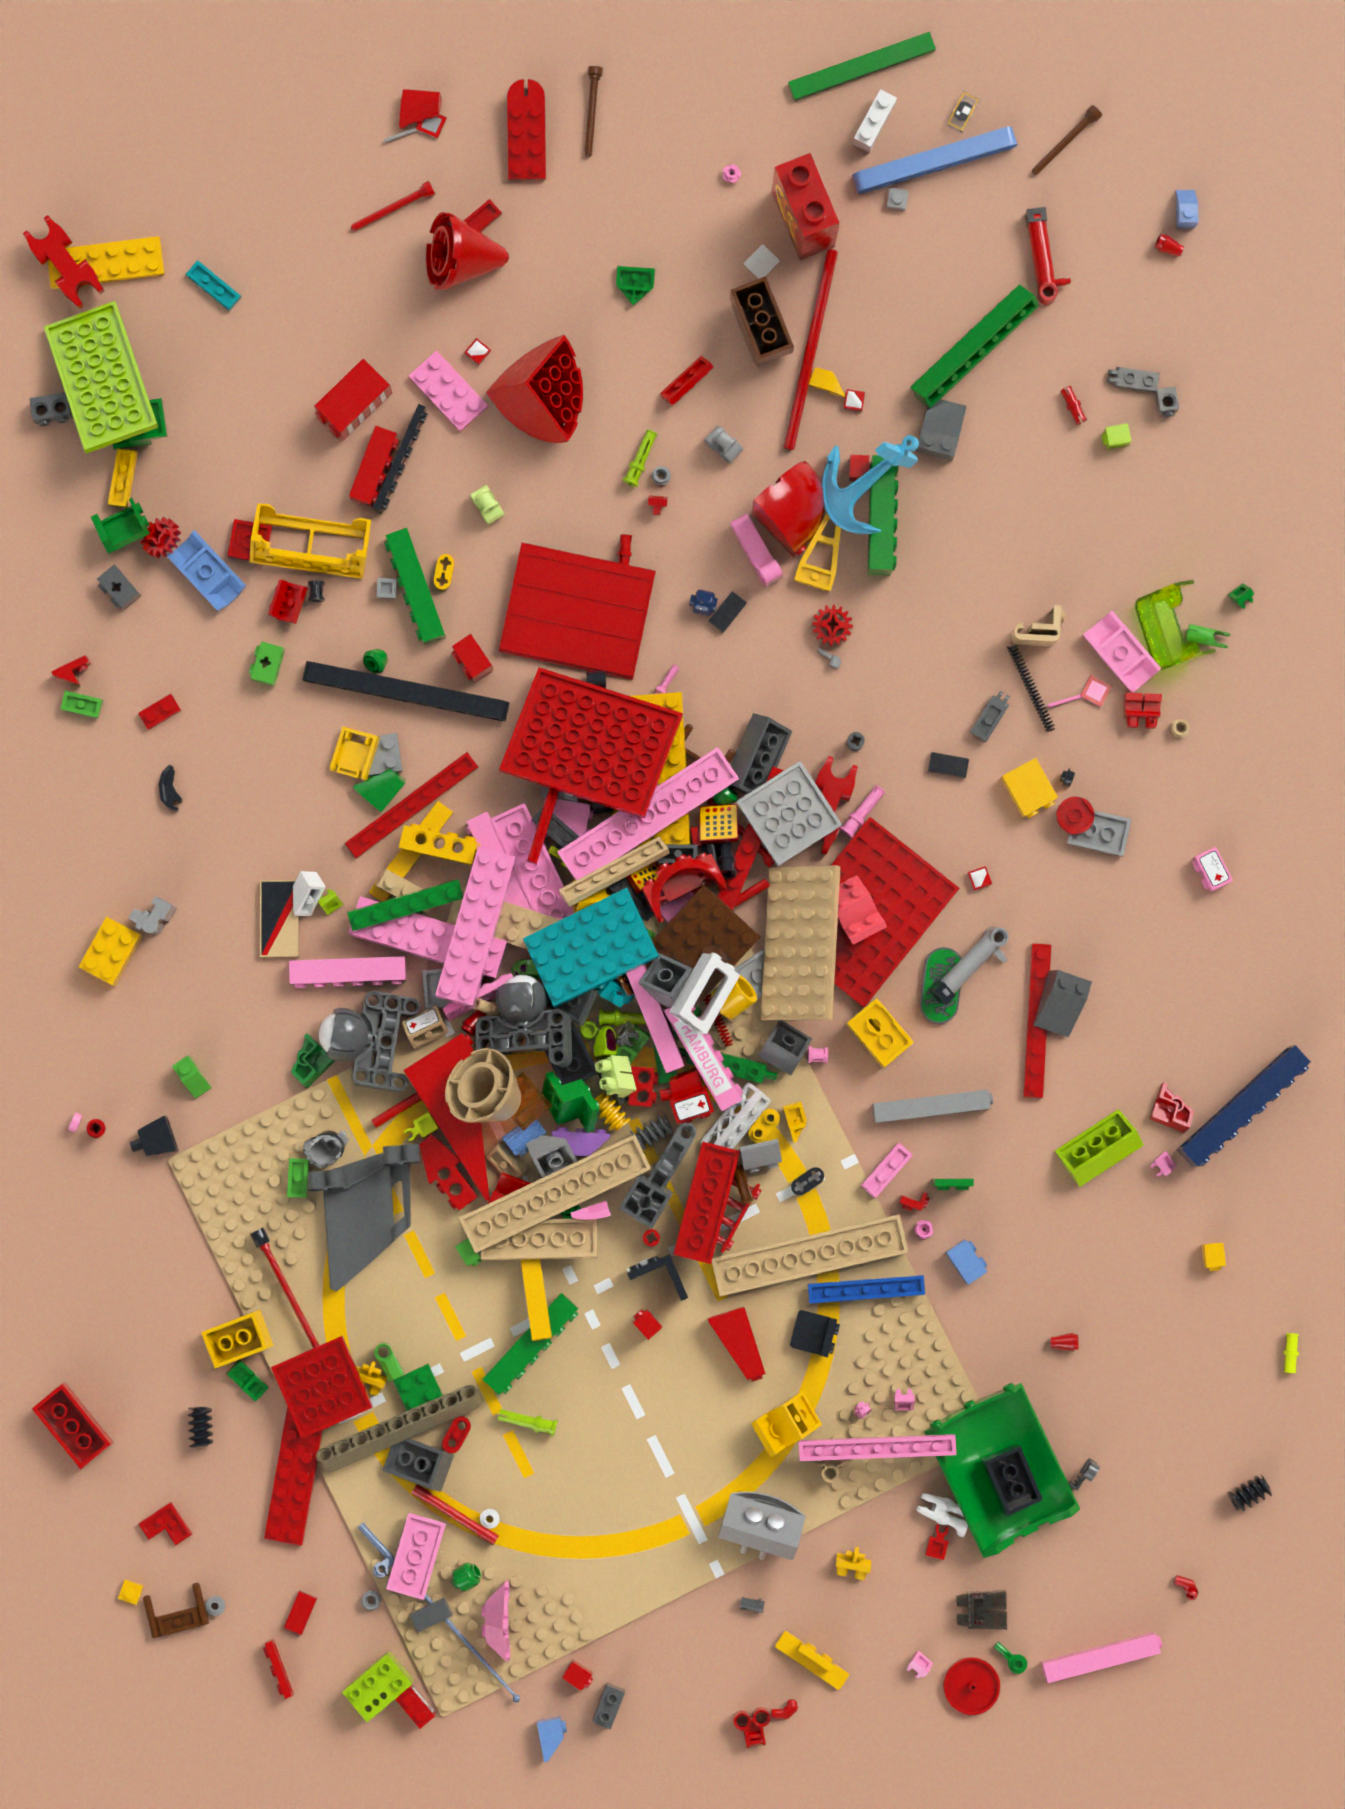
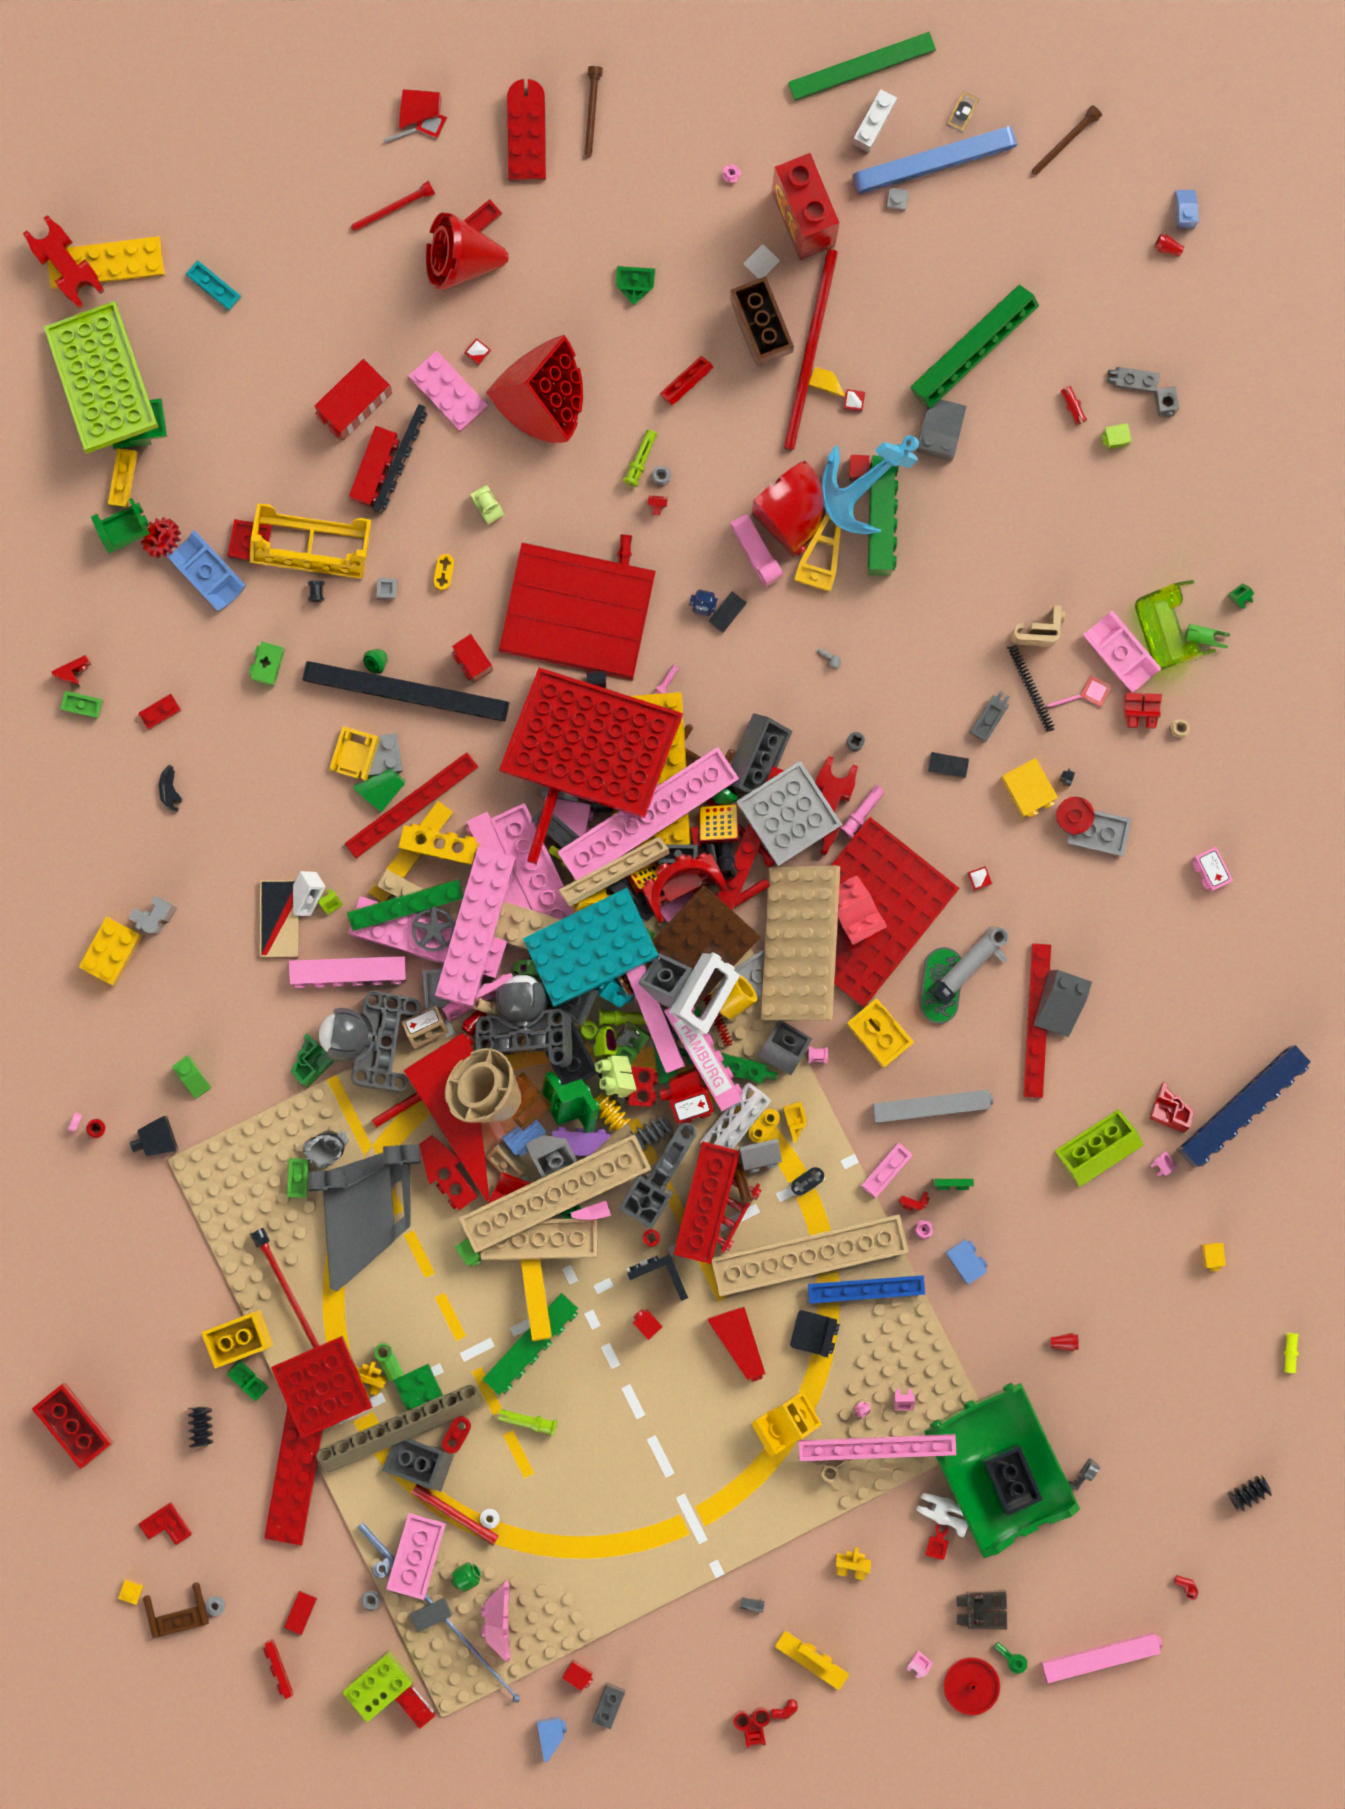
dark grey brick [29,393,73,426] -> none
dark grey brick [97,564,141,610] -> none
red bracket [268,579,308,624] -> none
green brick [384,528,446,645] -> none
neon yellow plate [404,1112,440,1141] -> none
light grey piece [704,426,744,464] -> none
light grey piece [718,1492,806,1560] -> none
red gear [812,604,853,647] -> none
red piece [1025,207,1071,305] -> none
none -> dark grey wheel [412,908,455,951]

